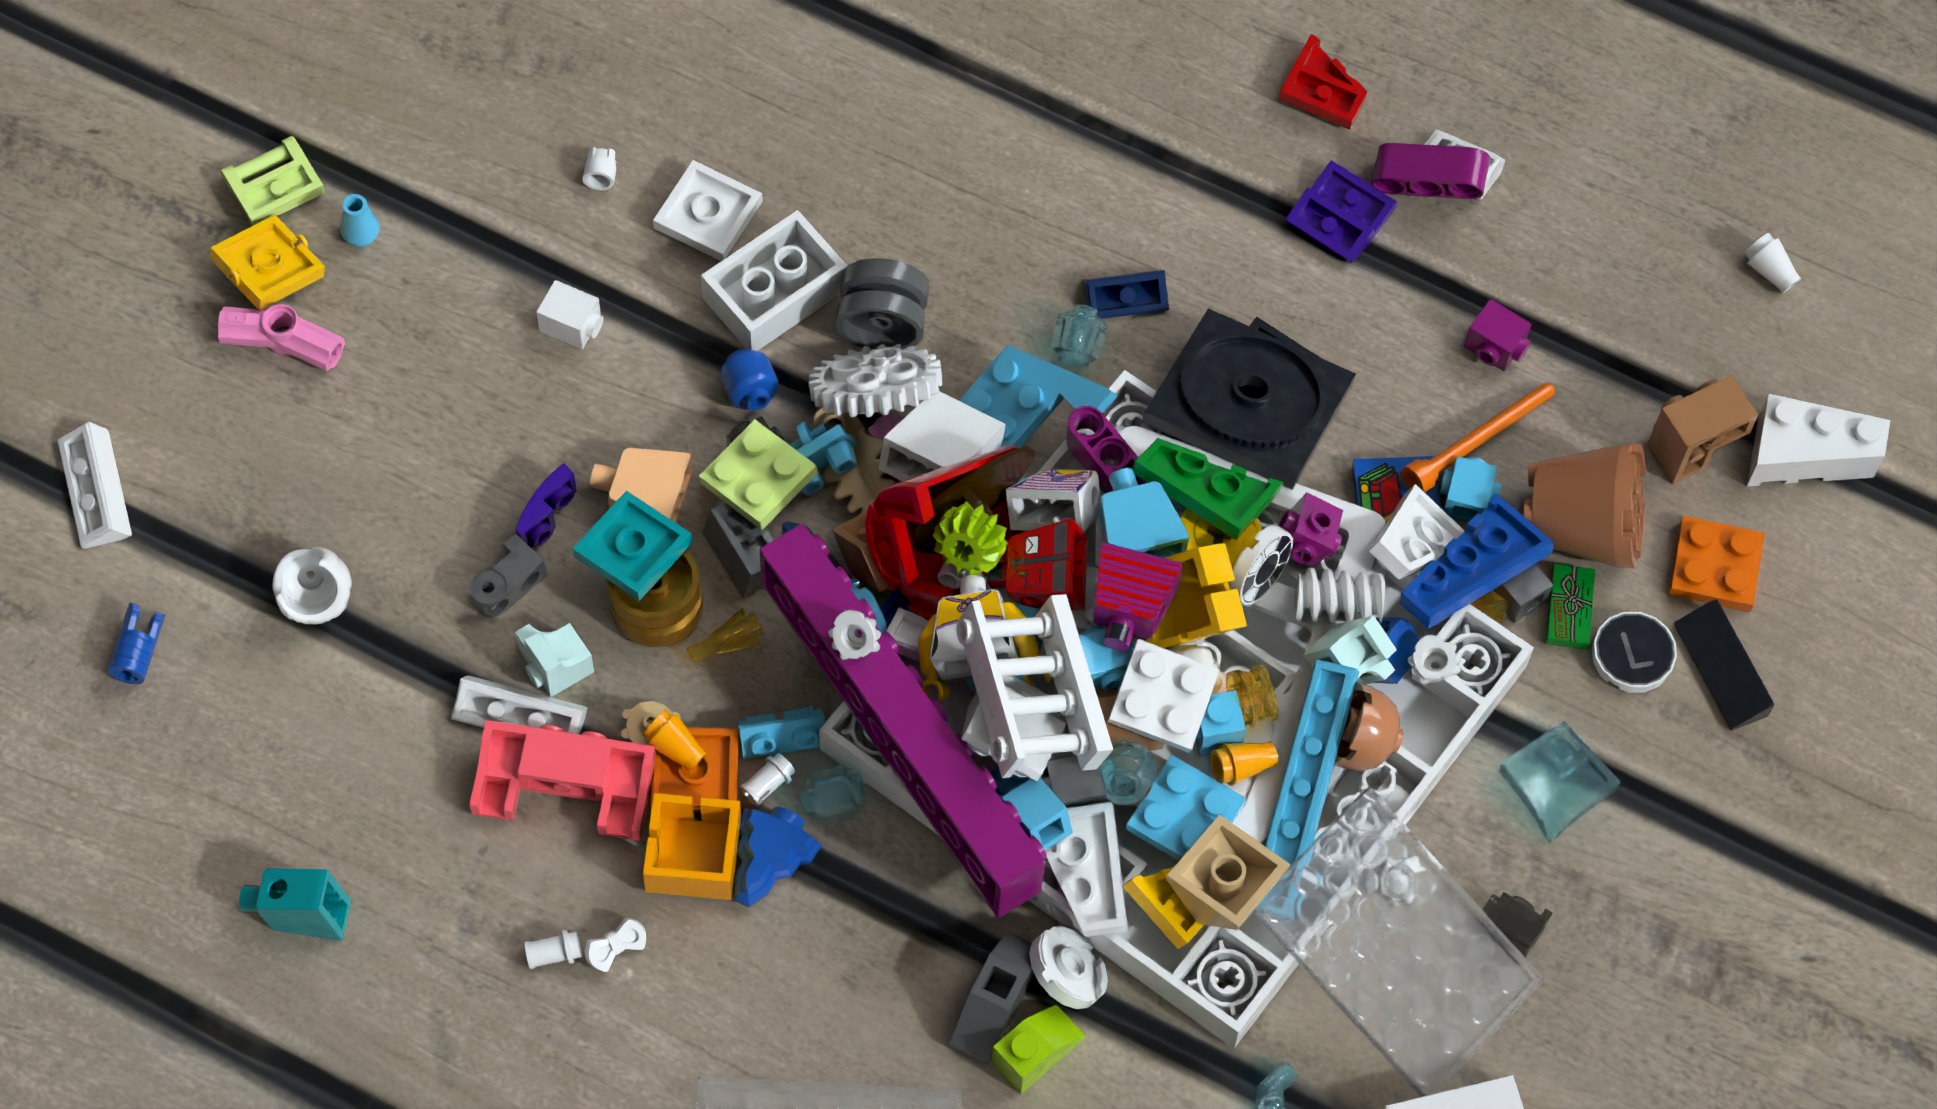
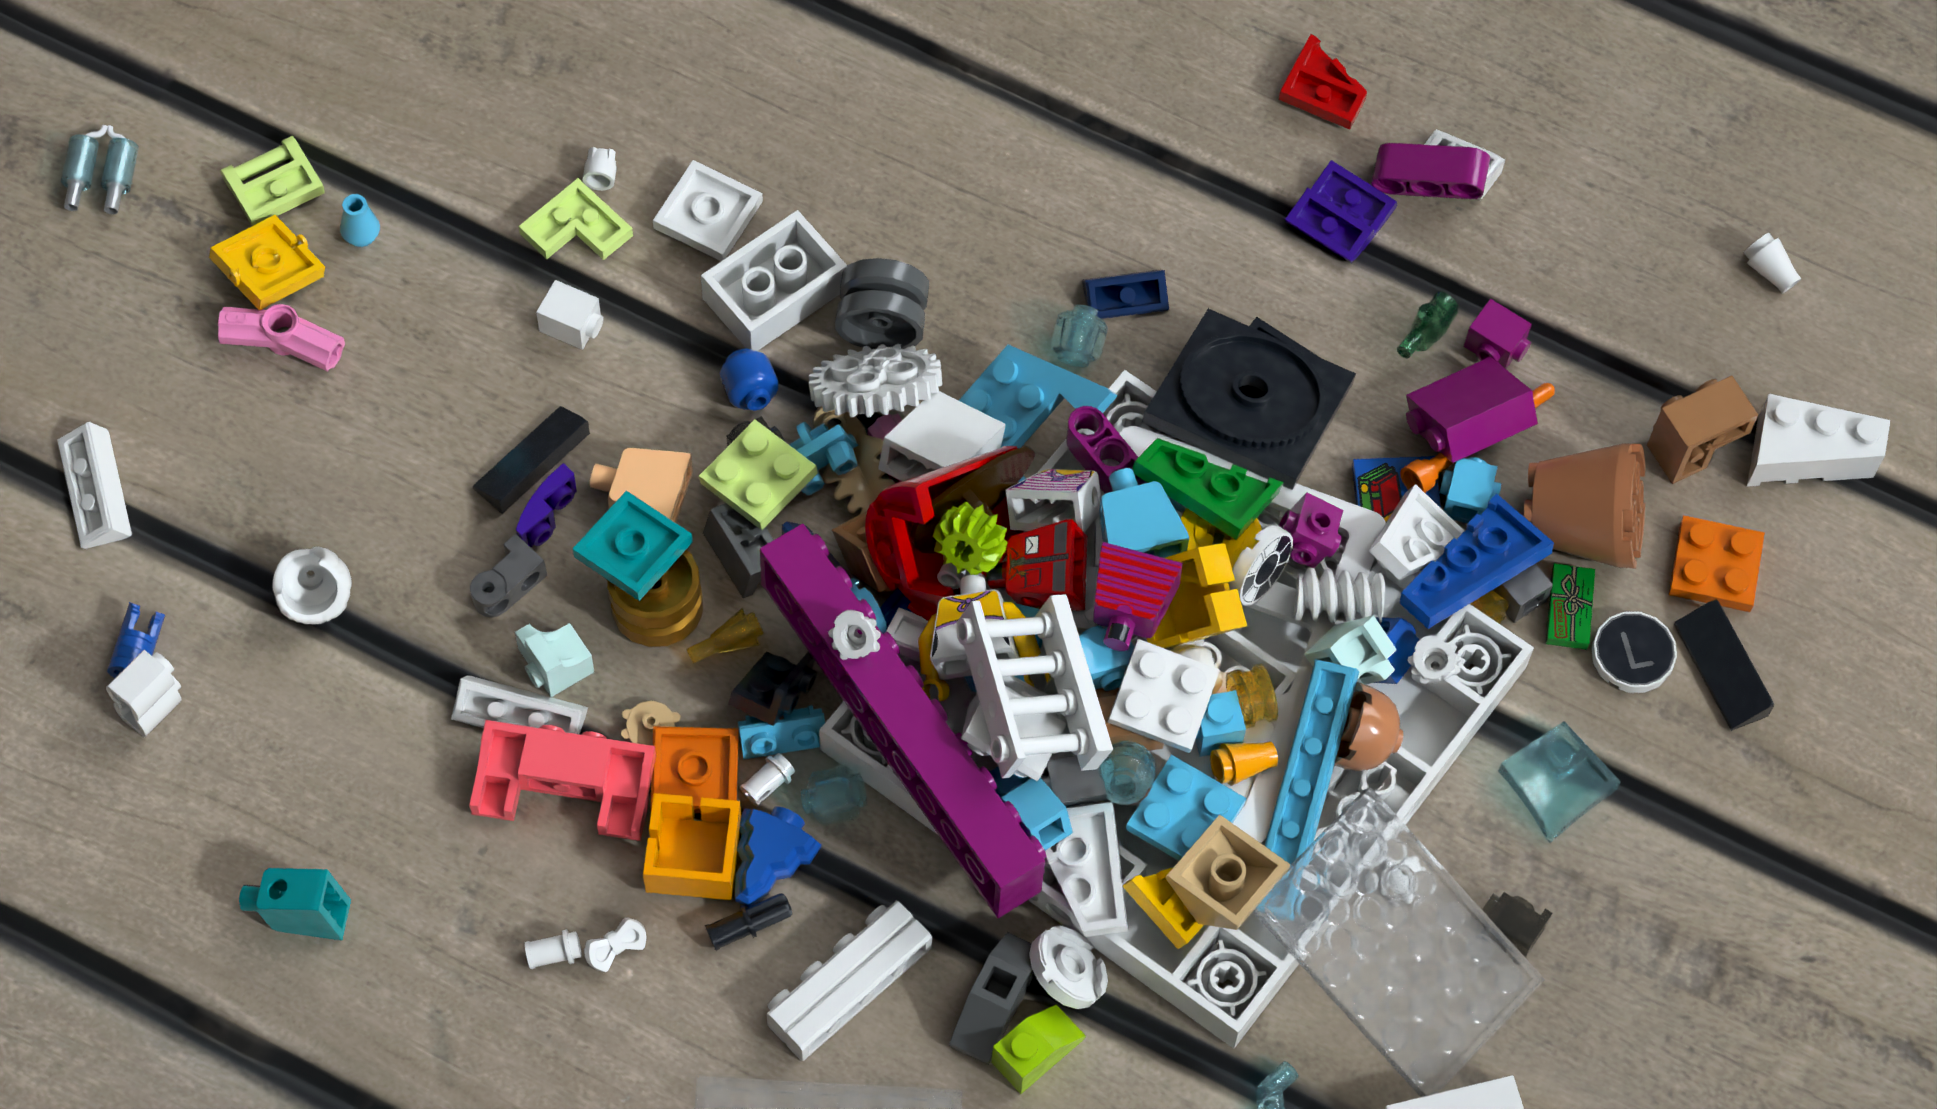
light orange cone [642,709,707,772] -> none
none -> clear light blue piece [61,125,139,214]
none -> white brick [106,650,182,737]
none -> black slope [473,406,590,514]
none -> yellowish green plate [519,178,633,260]
none -> black axle [705,893,792,951]
none -> black bracket [728,651,817,726]
none -> white brick [767,900,932,1061]
none -> clear green piece [1397,291,1458,359]
none -> magenta brick [1406,357,1538,463]

